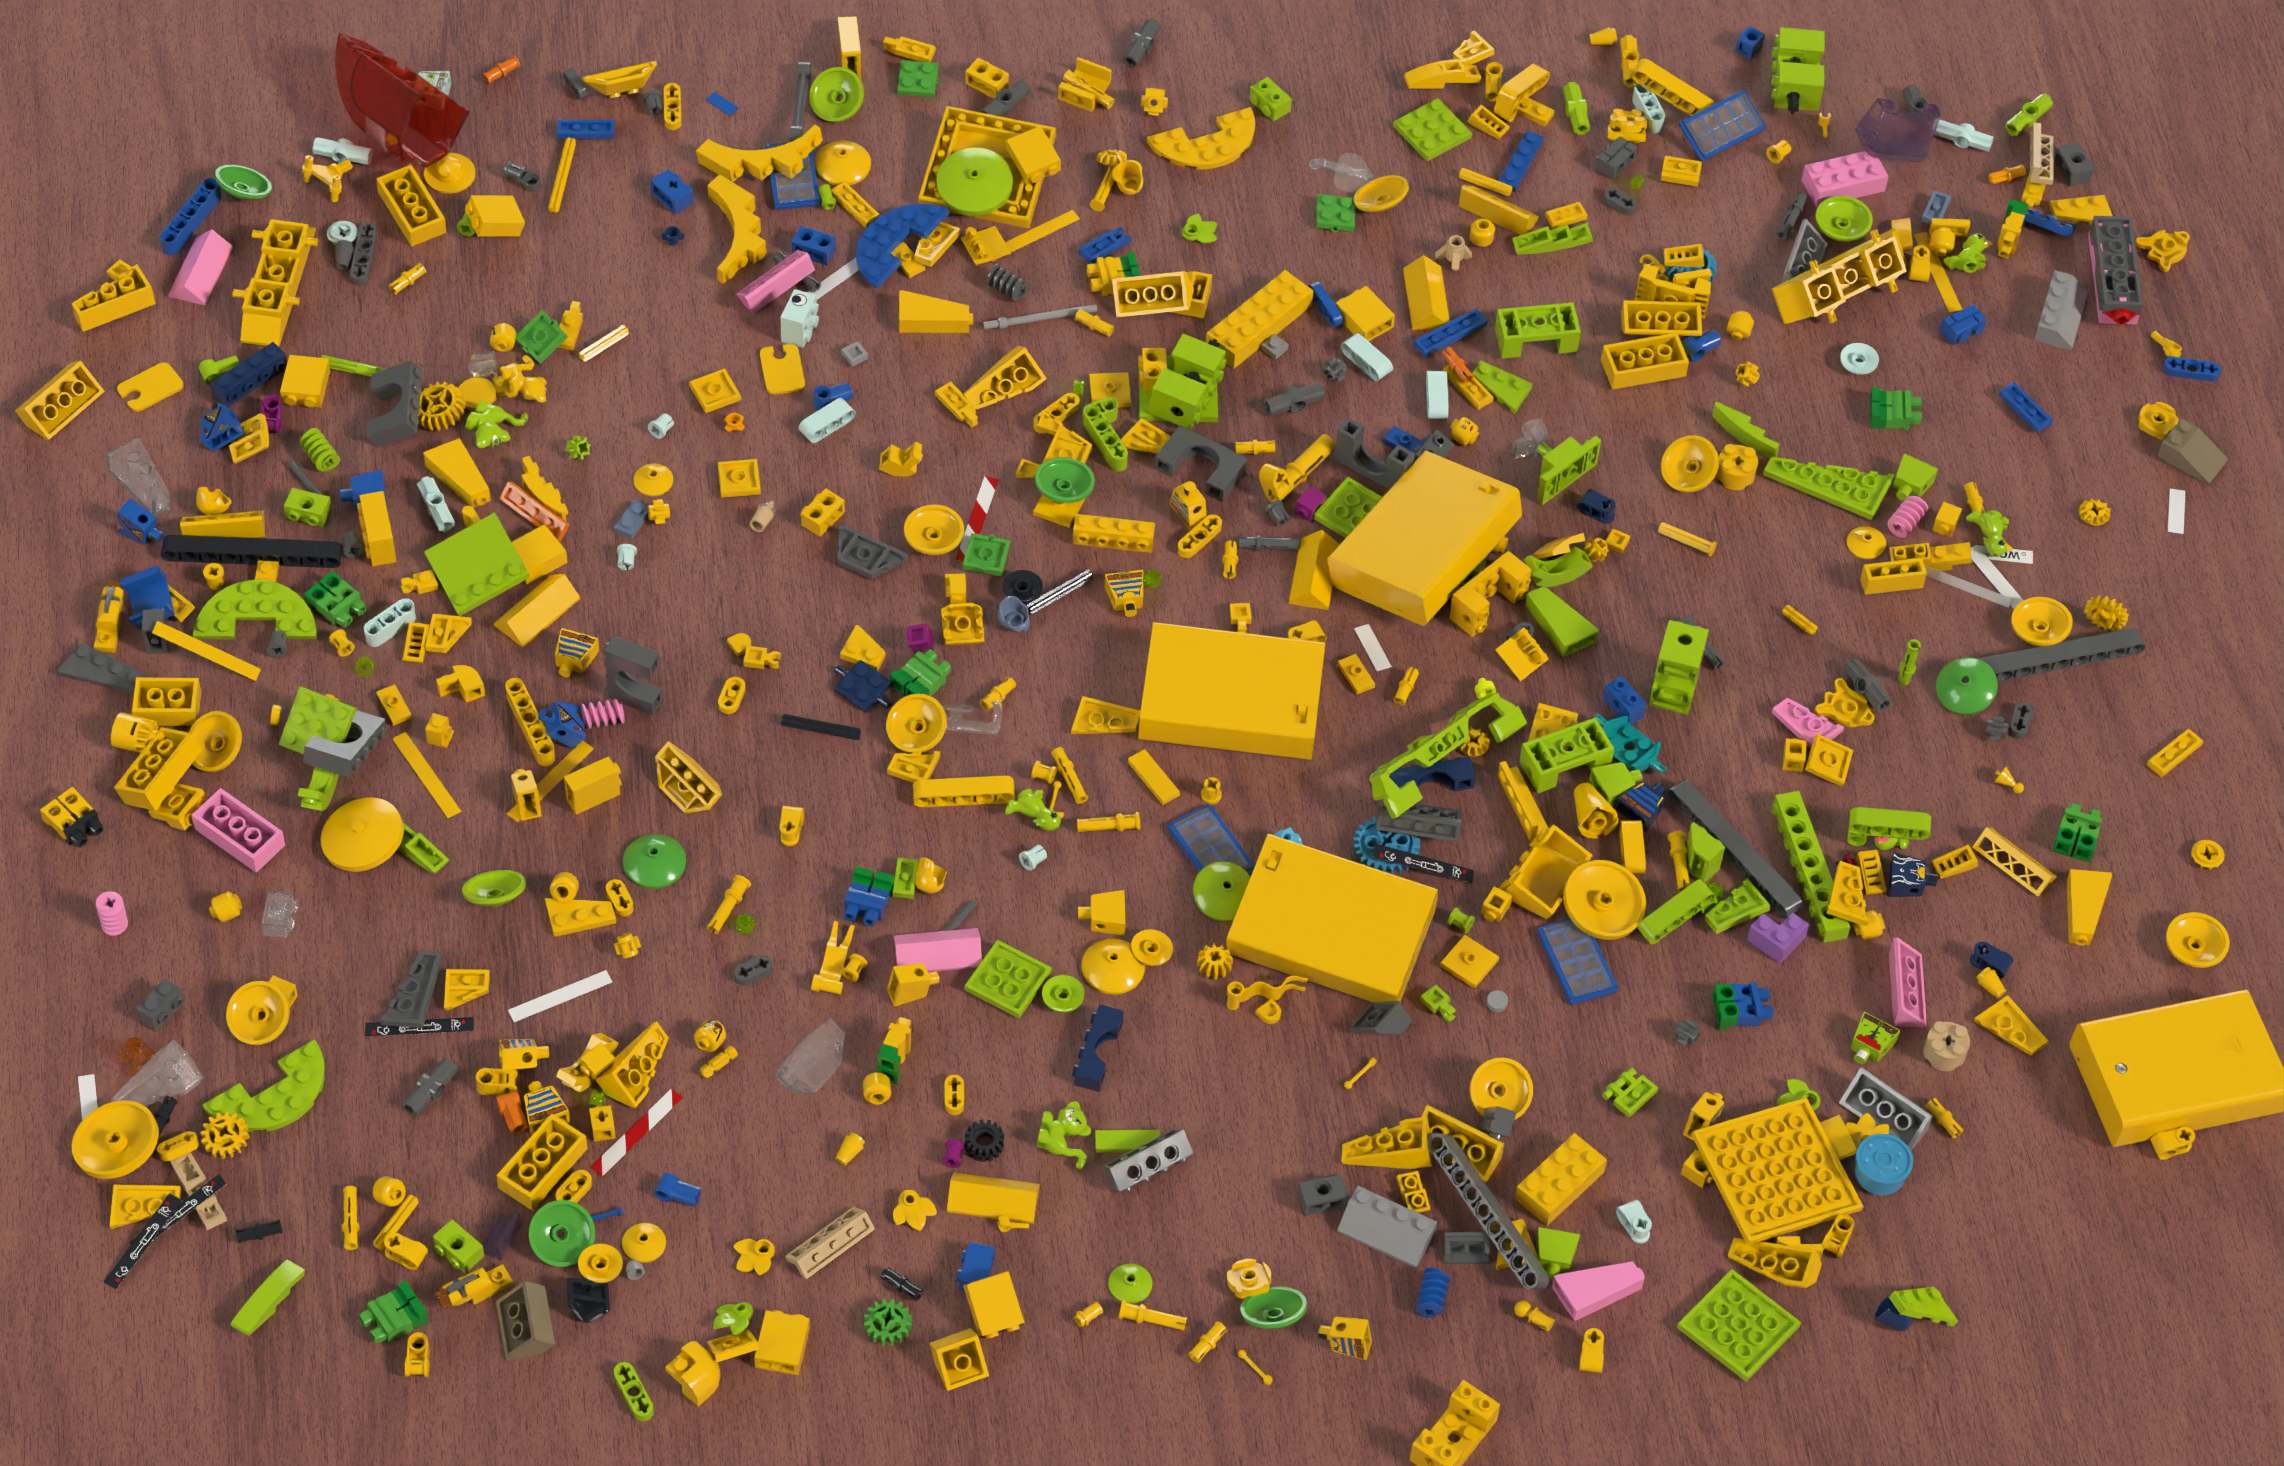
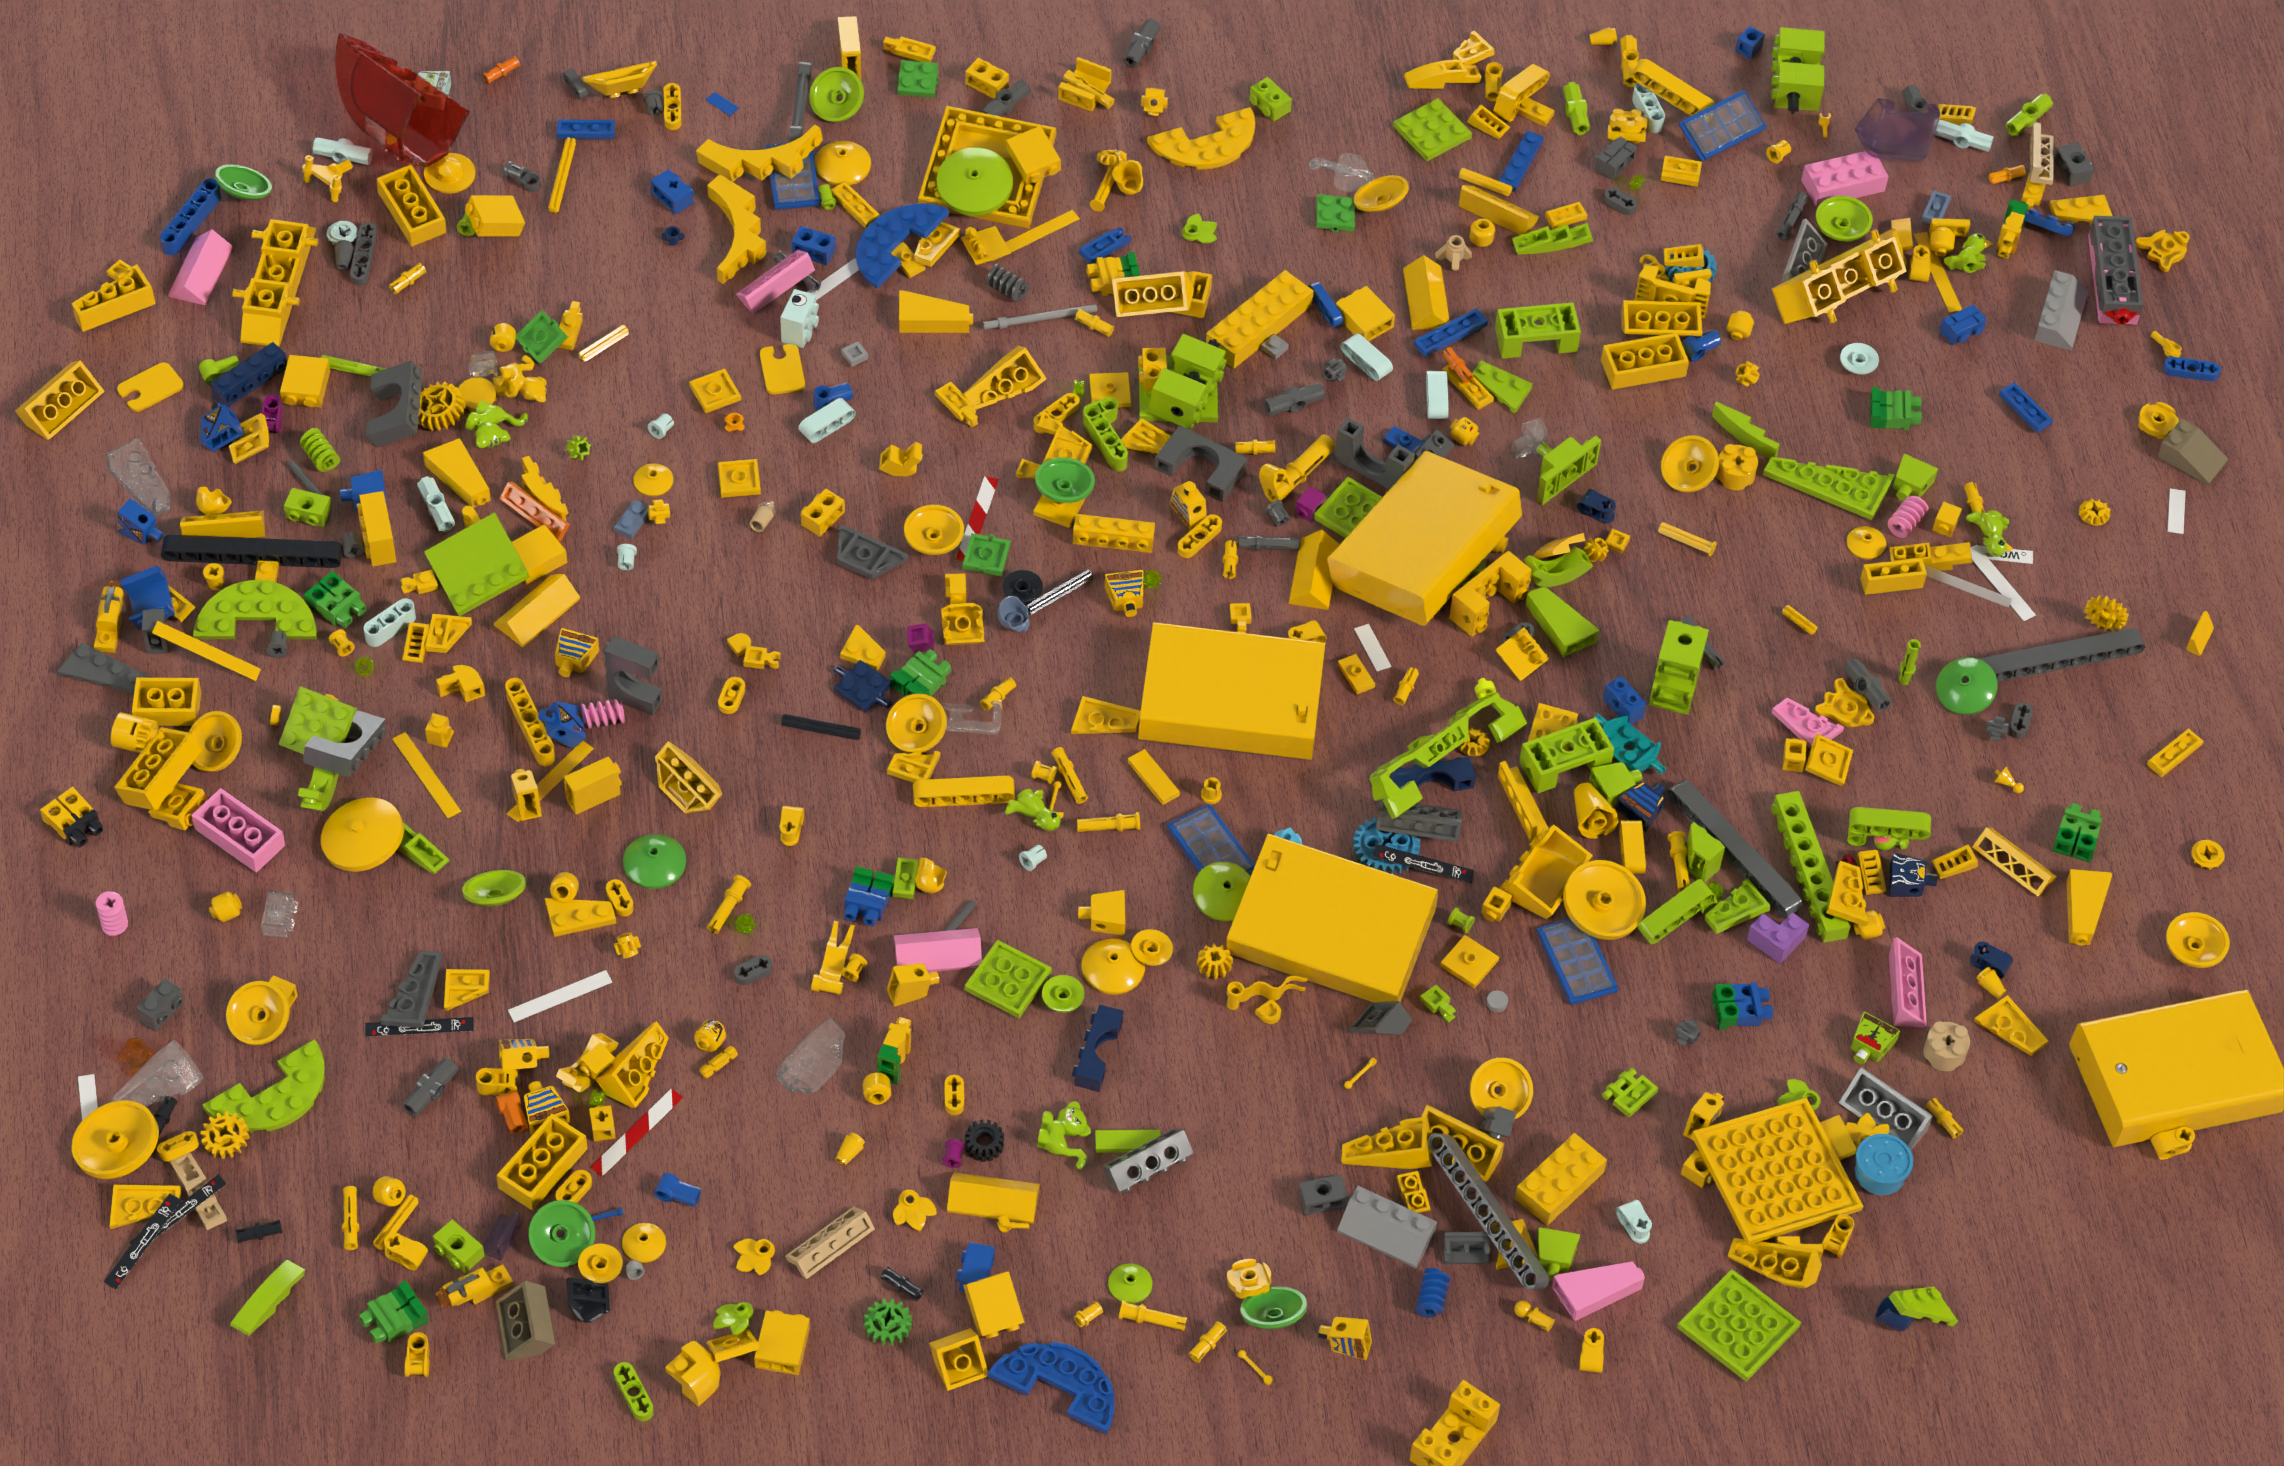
yellow plate [376,684,412,726] -> none
yellow dish [2011,597,2073,646] -> none
none -> blue plate [988,1342,1114,1435]
none -> yellow slope [1934,104,1976,126]
none -> yellow slope [2186,611,2214,656]

